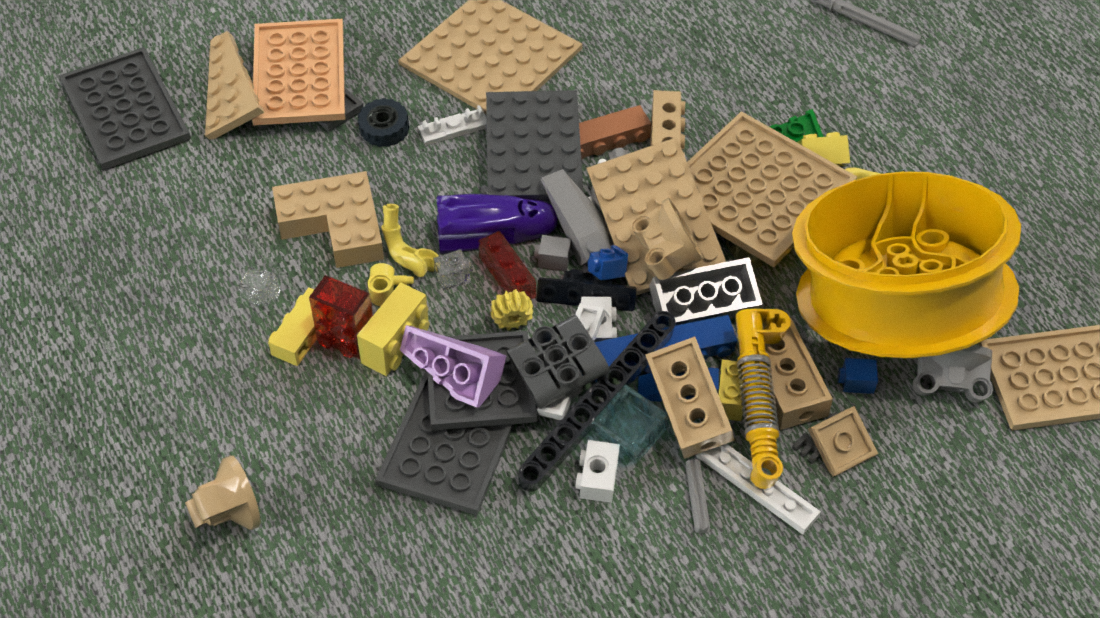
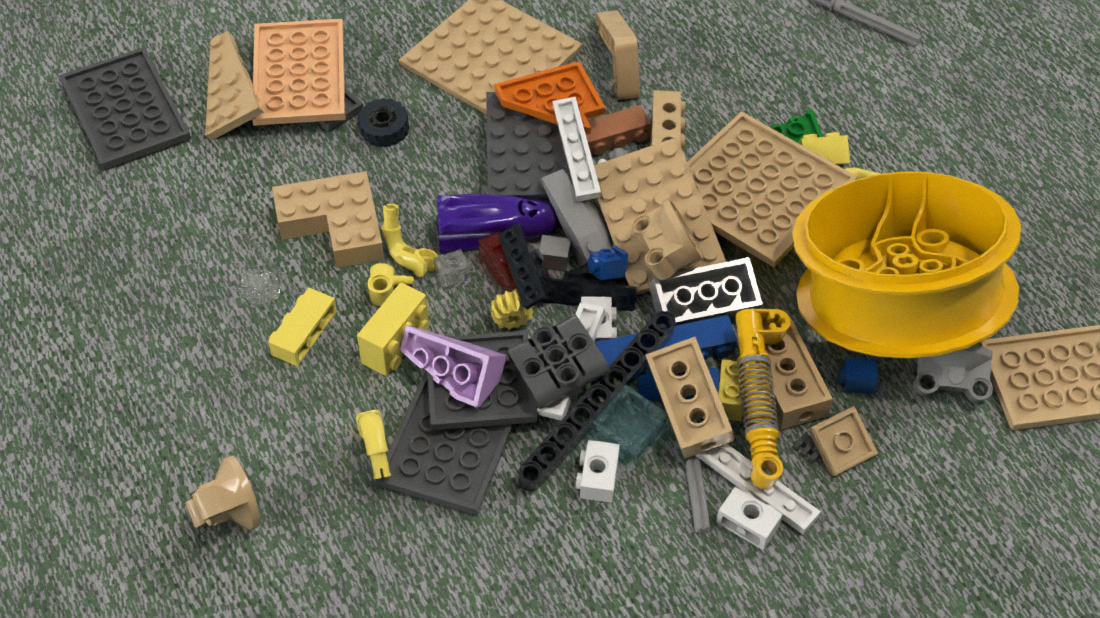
clear red brick [309,275,373,359] -> none
white plate [418,105,487,146] -> none
none -> light yellow piece [356,409,391,479]
none -> orange wing [494,61,605,134]
none -> black bracket [498,223,552,310]
none -> white plate [552,97,601,202]
none -> tan beam [595,10,640,100]
none -> white brick [716,487,783,550]

